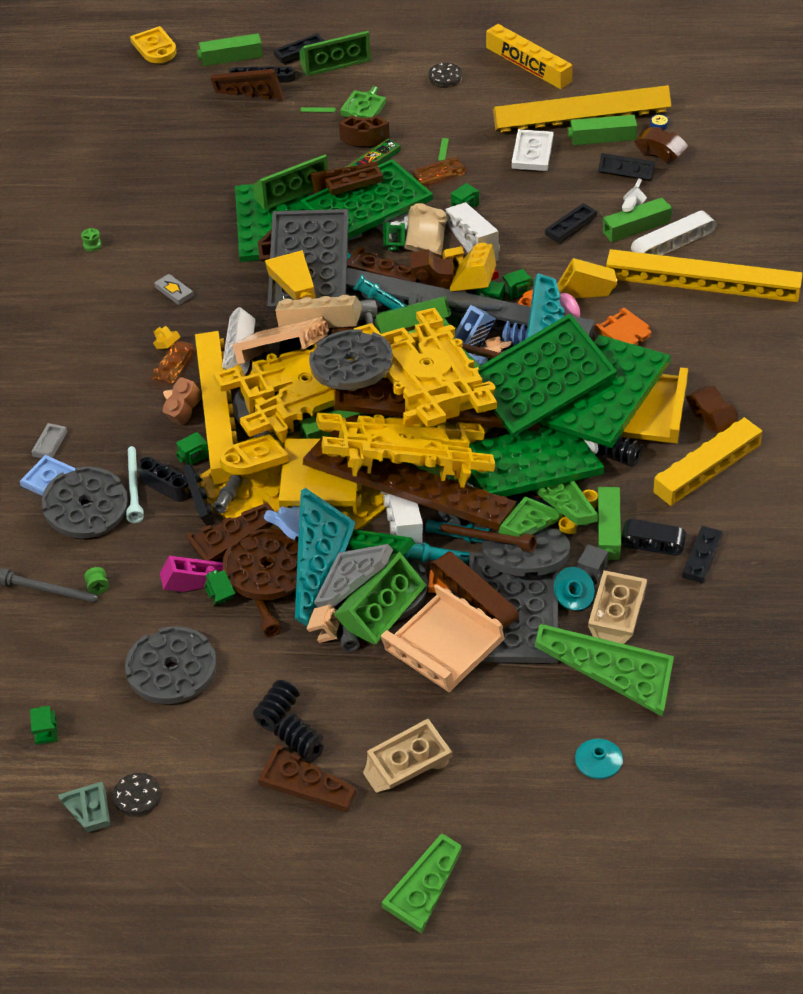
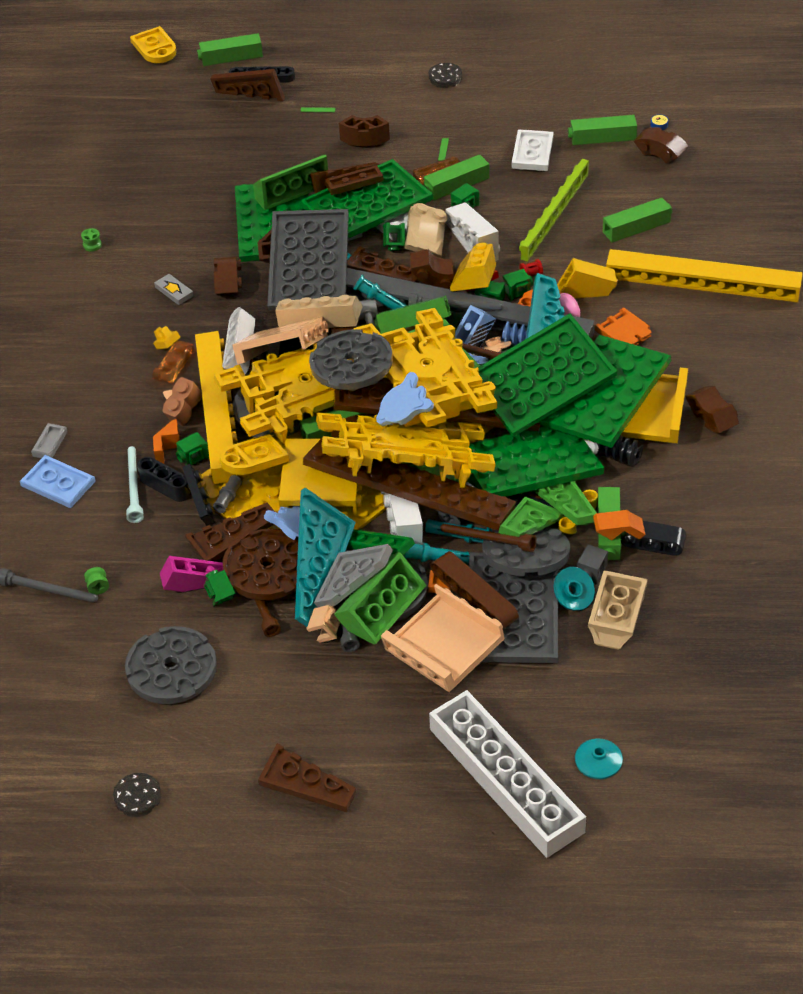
green window [30,706,59,745] -> none
dark grey plate [42,466,128,539] -> none
sand green wing [58,781,110,833] -> none
black piece [253,680,300,732] -> none
yellow slope [265,250,316,300] -> none
black plate [273,33,325,63] -> none
black piece [274,713,324,762] -> none
bright green slope [299,31,371,76] -> none
bright green plate [340,86,386,118] -> none
tile [346,139,401,167] -> none
tan slope [363,719,453,793] -> none
bright green wing [381,833,462,934] -> none
yellow tile [442,246,464,265] -> none
yellow brick [486,24,573,89] -> none
yellow brick [493,85,671,133] -> none
bright green wing [534,624,674,716] -> none
black plate [545,203,597,243] -> none
black plate [598,153,656,181] -> none
white piece [622,178,647,212] -> none
white beam [631,210,717,255] -> none
yellow brick [653,417,763,506] -> none
black plate [682,526,723,583] -> none
none -> orange slope [153,419,180,464]
none -> reddish brown brick [214,256,242,295]
none -> light blue tile [376,372,434,426]
none -> bright green brick [423,155,490,201]
none -> white brick [429,690,586,858]
none -> lime plate [519,159,589,262]
none -> red bush [519,259,543,276]
none -> orange slope [593,510,646,540]

